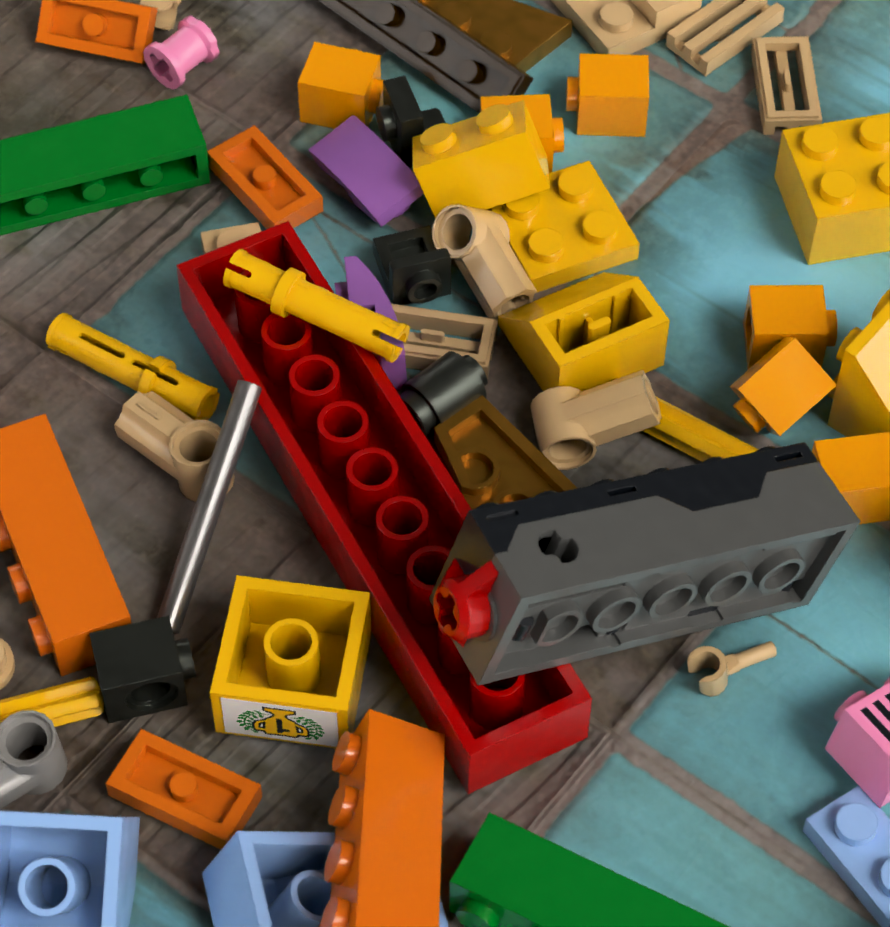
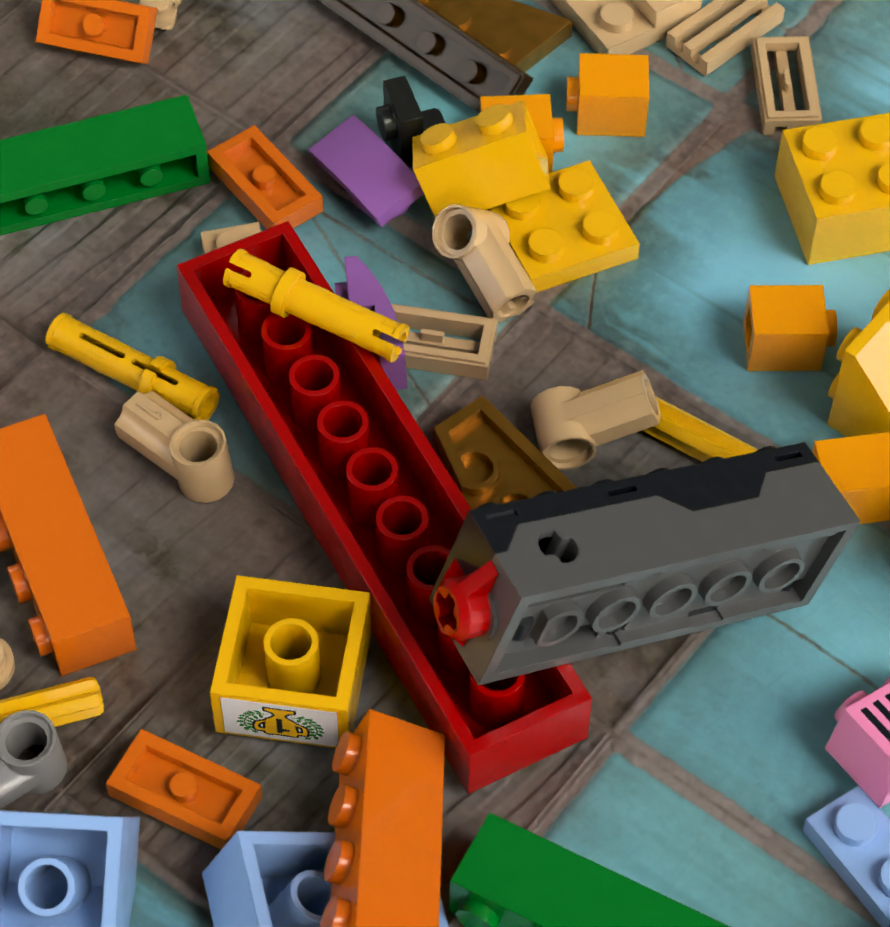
pearl dark grey brick [89,615,196,723] -> none
bright pink bush [143,15,220,90] -> none
flat silver bar [157,380,262,634] -> none
light orange brick [297,41,383,129] -> none
pearl dark grey bracket [373,225,451,305] -> none
pearl dark grey brick [400,351,488,437] -> none
yellow slope [498,272,670,391] -> none
tan hand [687,641,777,697] -> none
light orange brick [729,337,837,436] -> none

